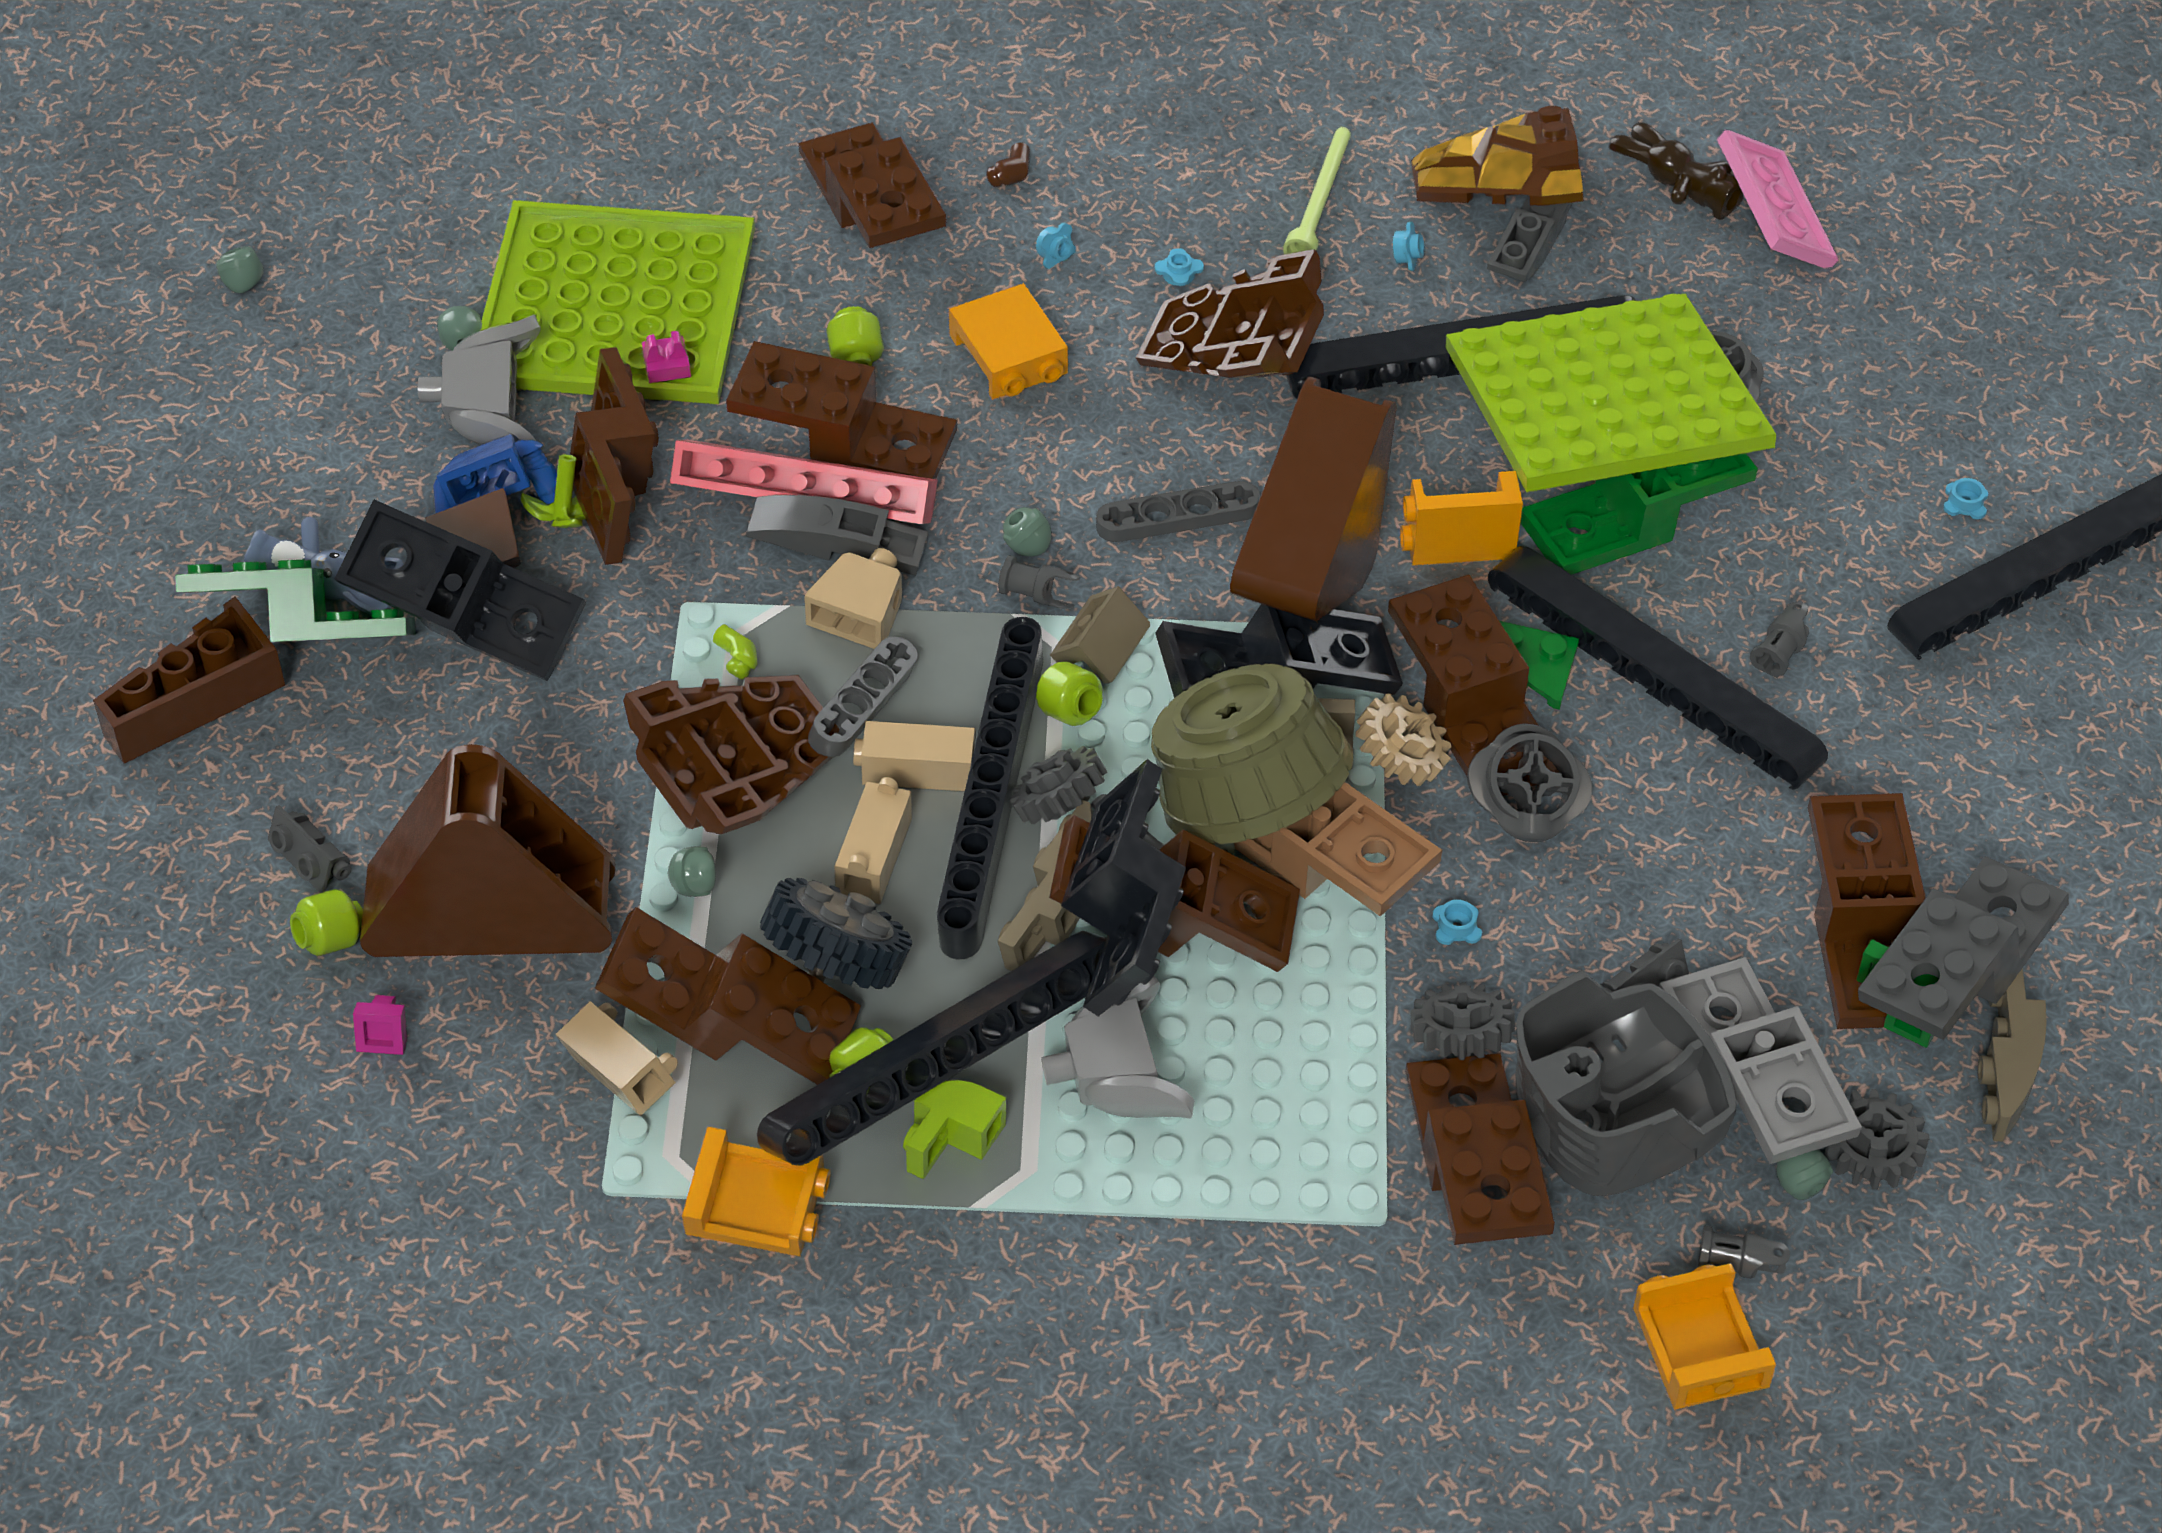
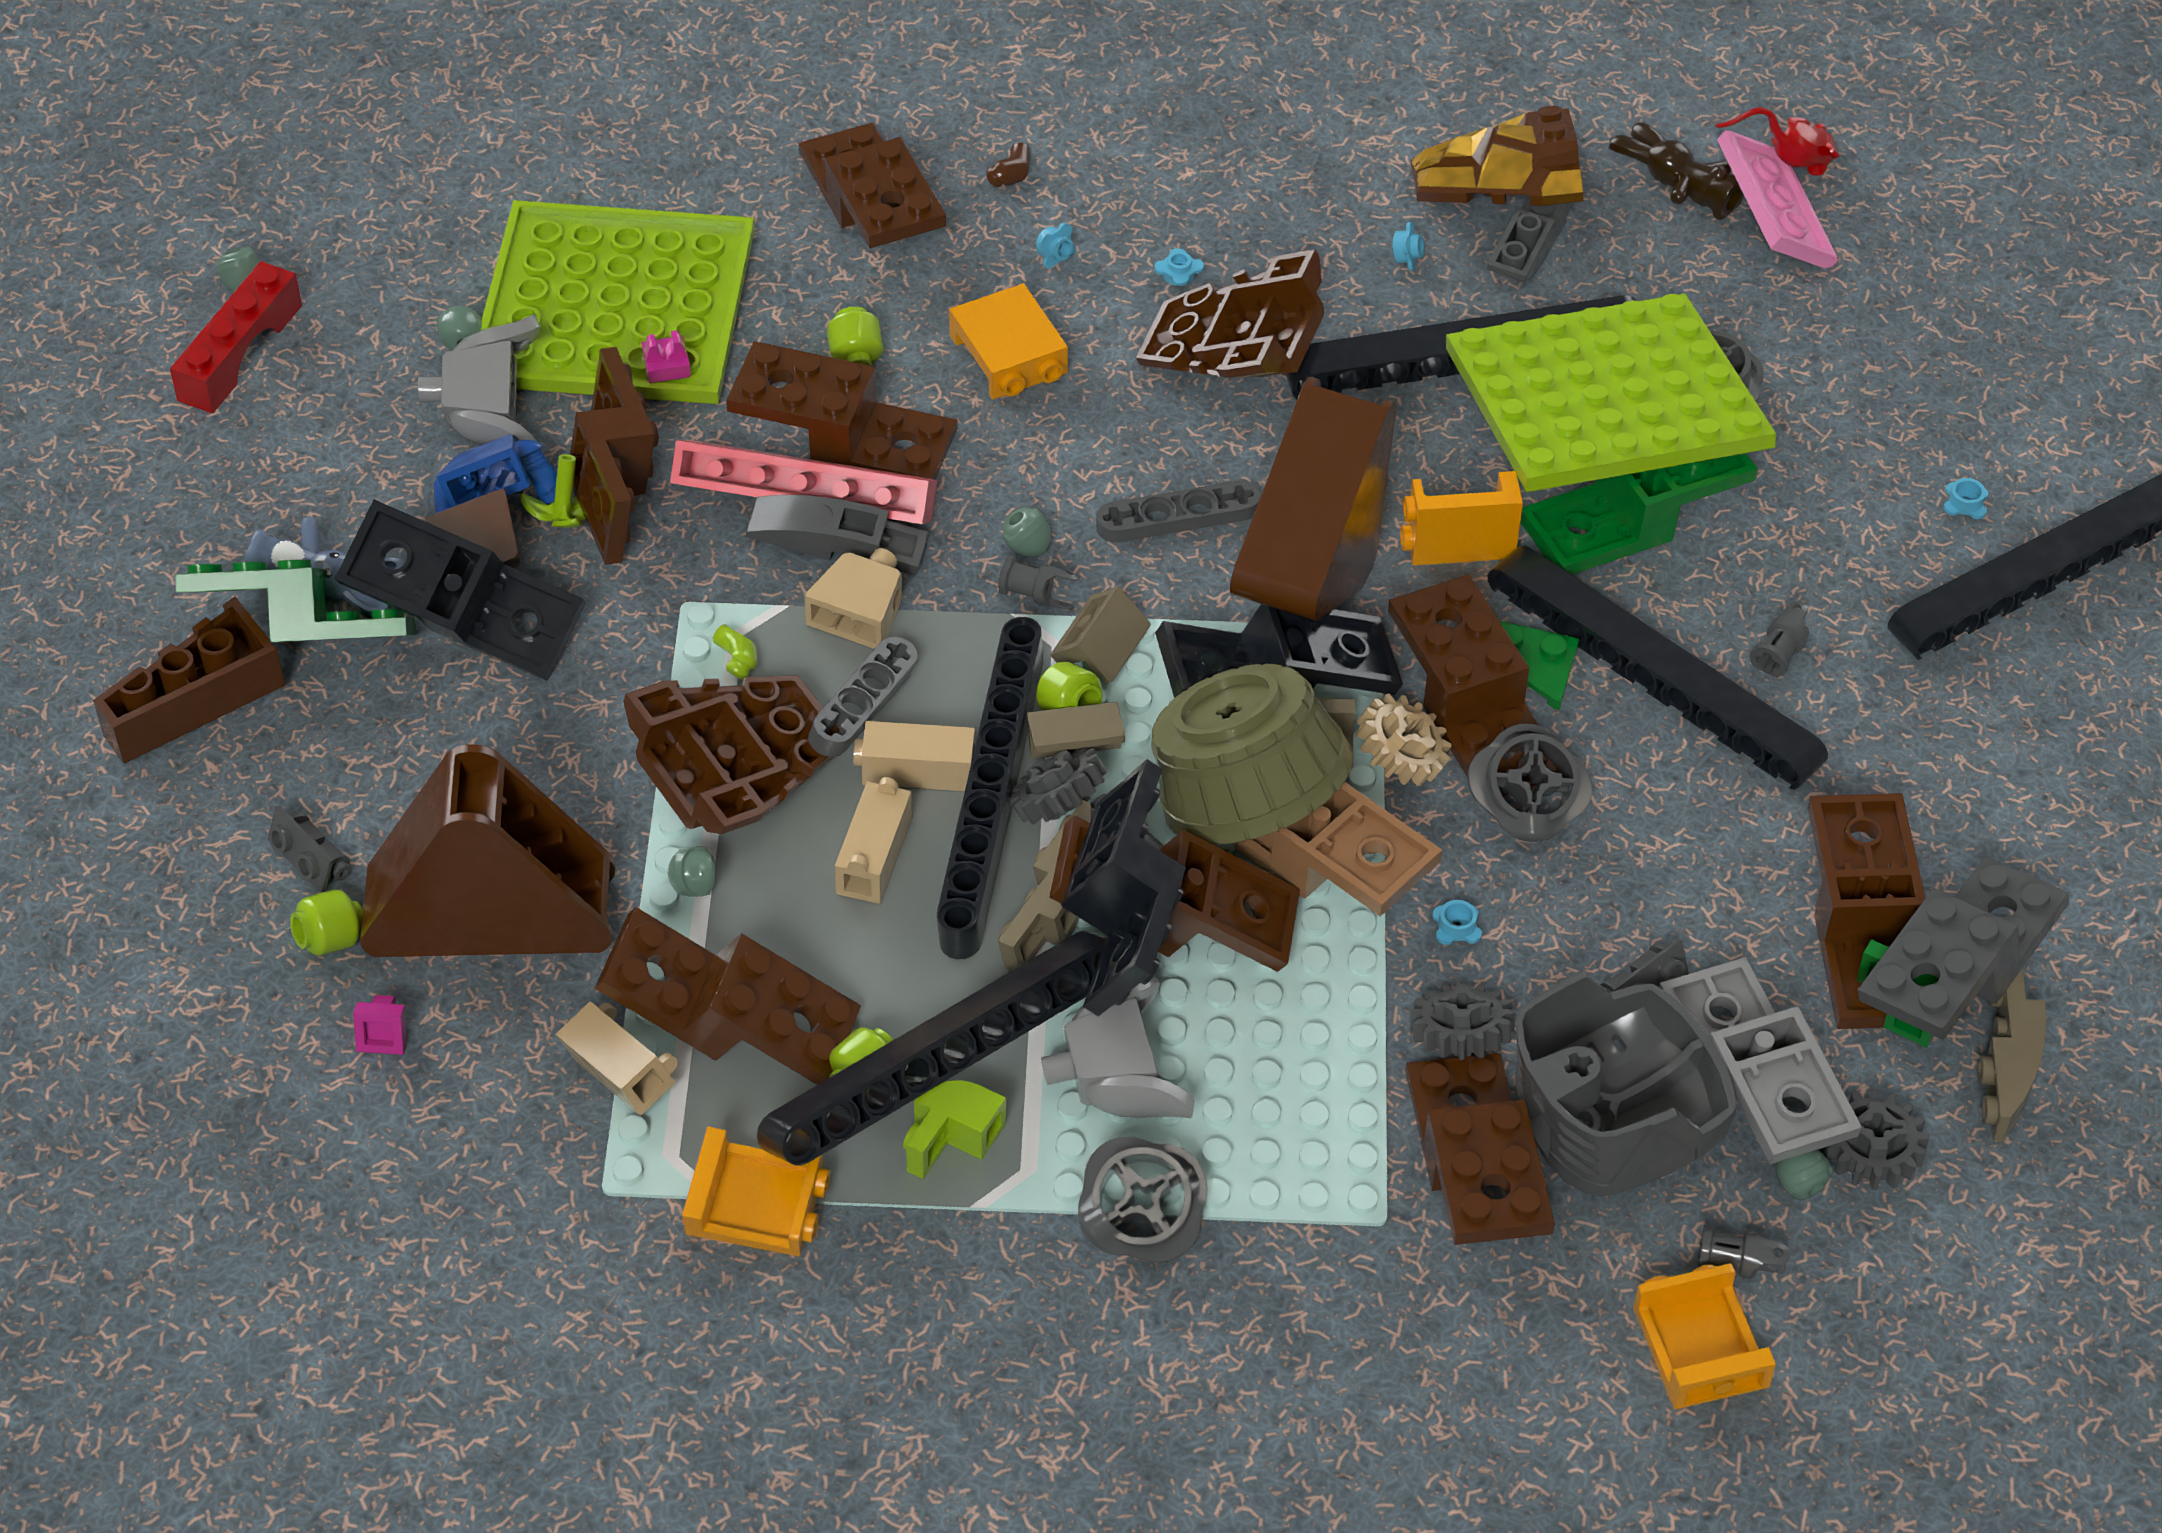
black wheel [760,878,912,989] -> none
yellowish green piece [1283,127,1350,254] -> none
none -> red arch [170,261,302,414]
none -> dark tan panel [1027,702,1125,759]
none -> dark grey piece [1078,1137,1207,1263]
none -> red animal [1715,107,1840,176]

